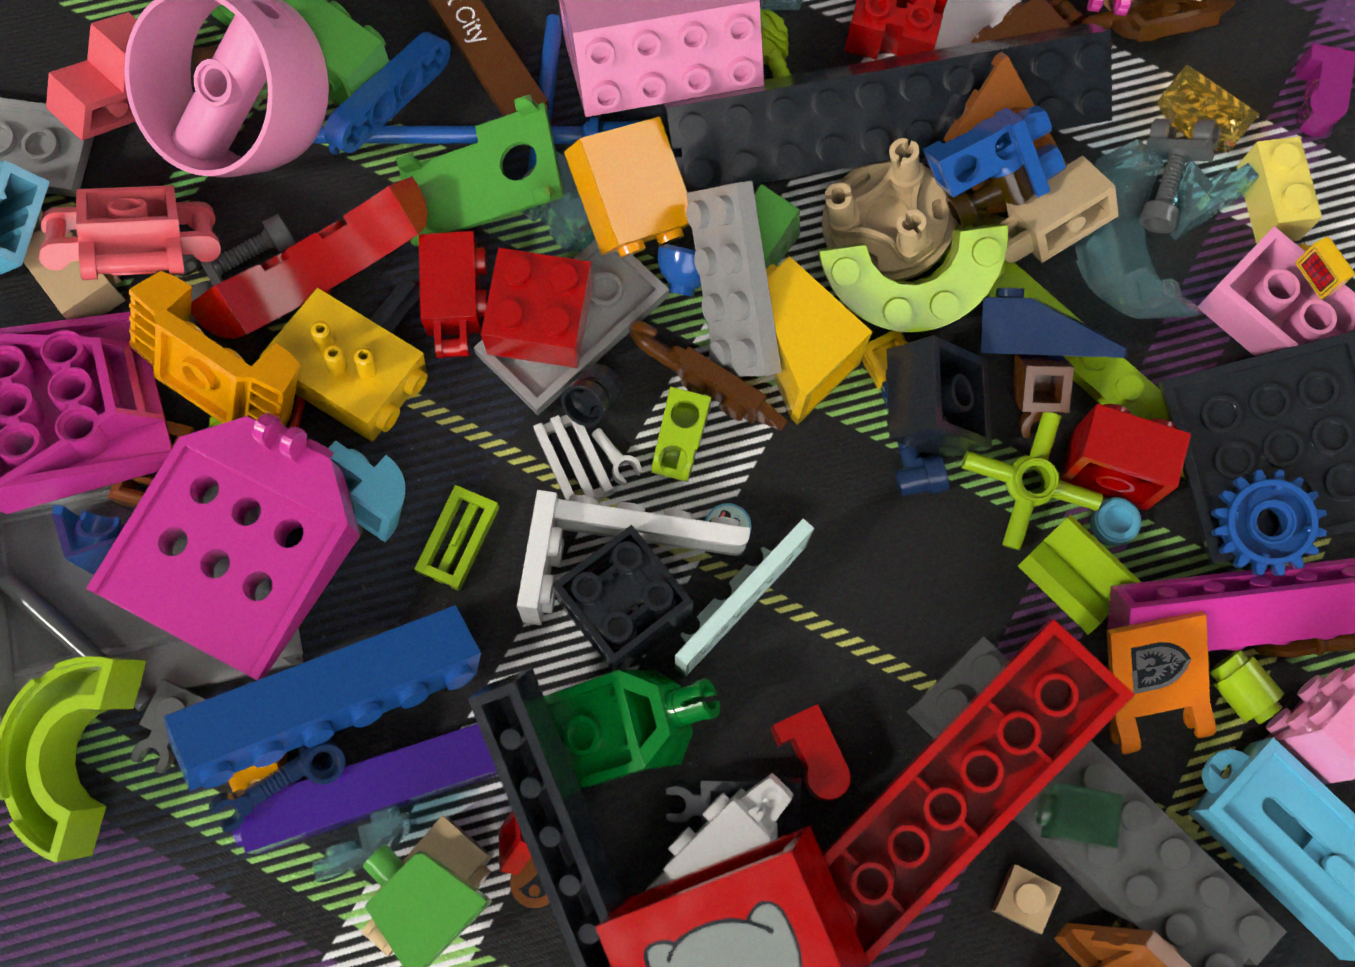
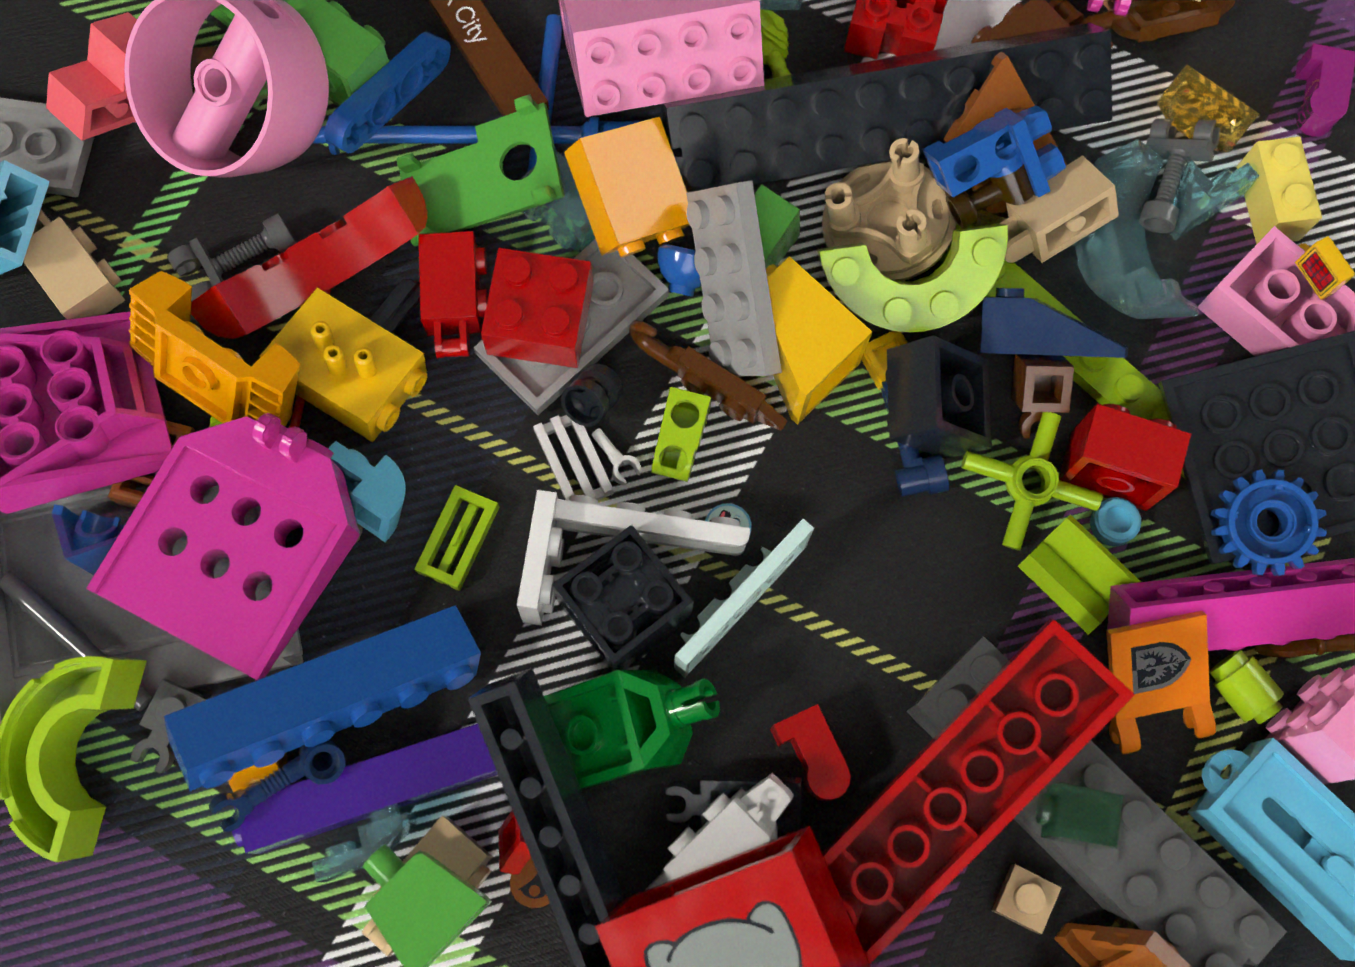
coral brick [39,185,221,280] -> none

